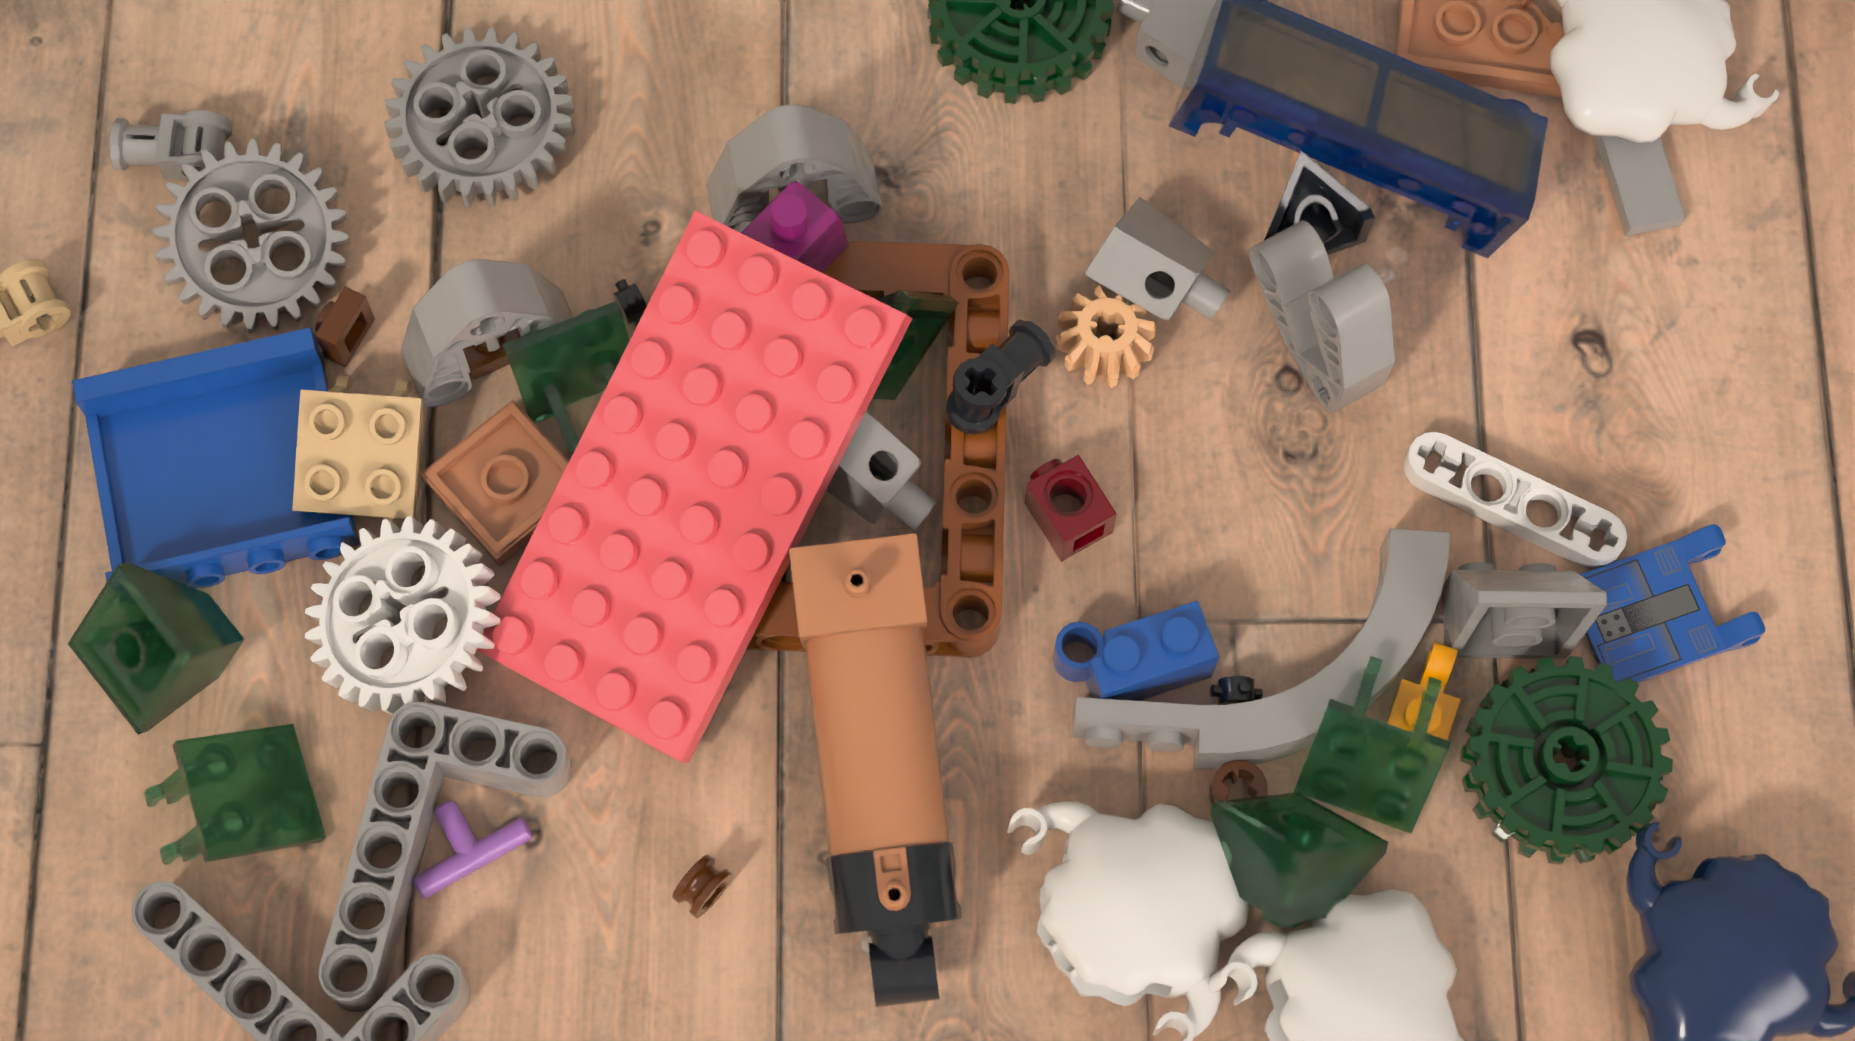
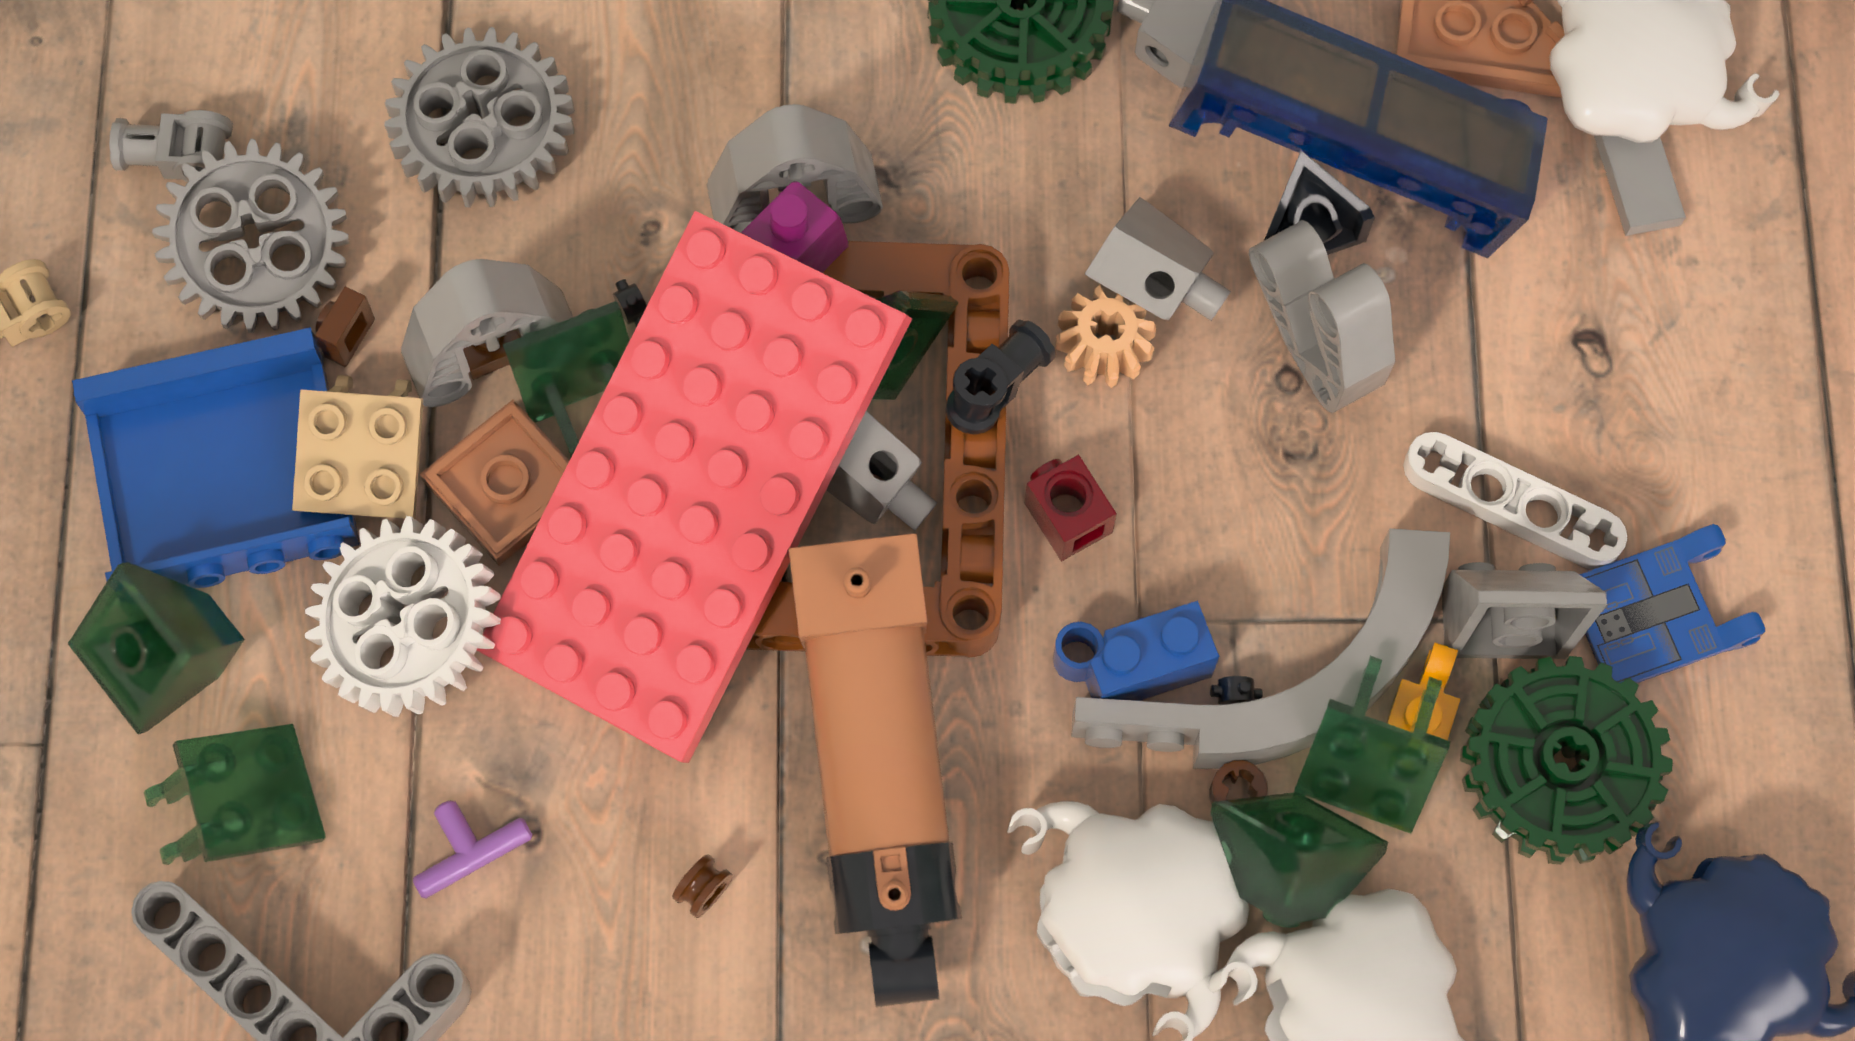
light grey beam [318,702,572,1012] -> none

